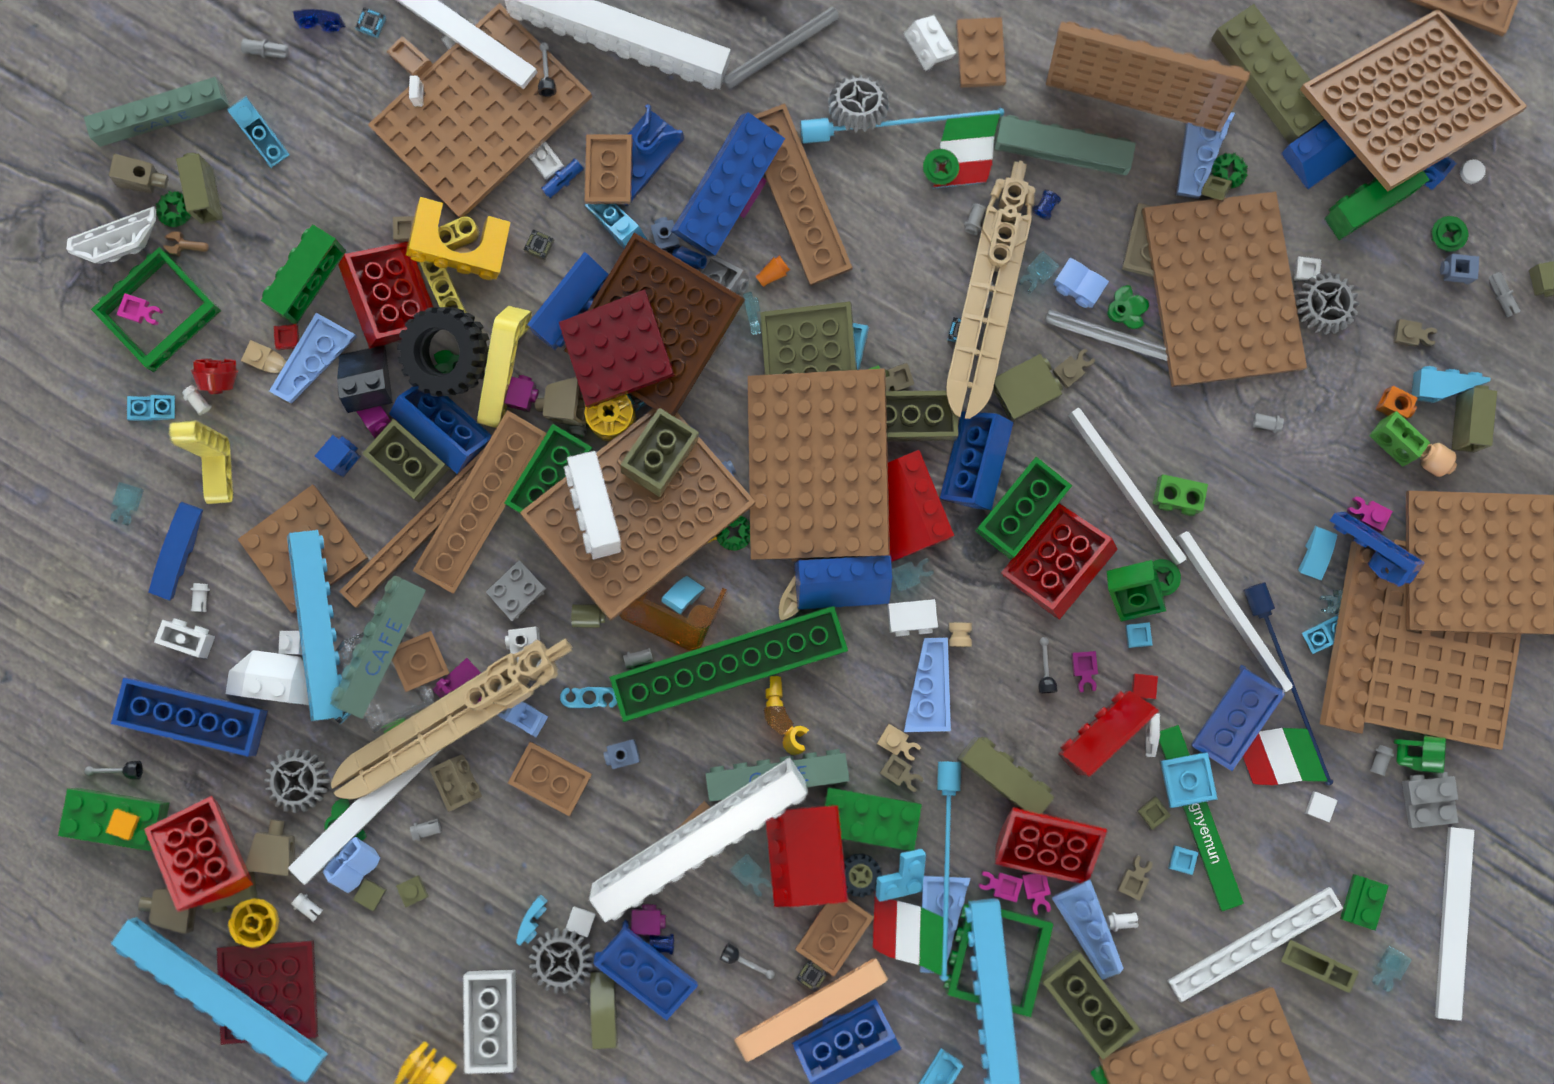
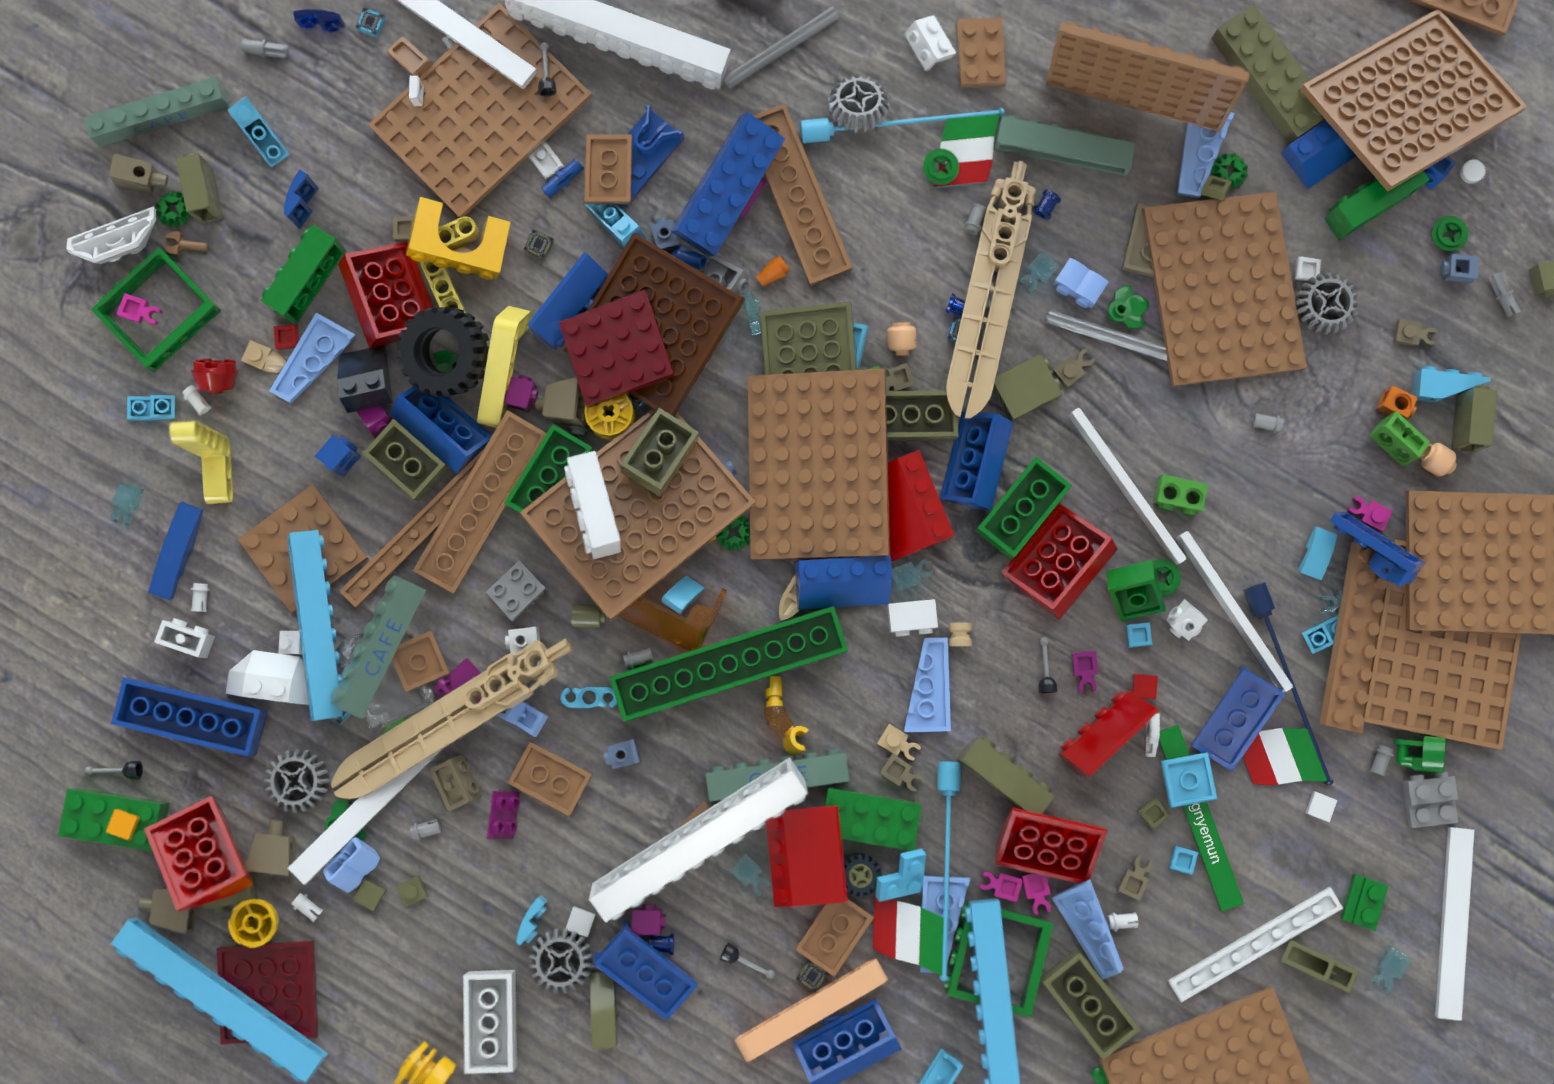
none -> blue slope [284,169,319,229]
none -> magenta hinge [487,790,520,839]
none -> light nougat head [887,322,917,355]
none -> clear blue bush [945,293,966,316]
none -> white brick [1166,599,1208,641]

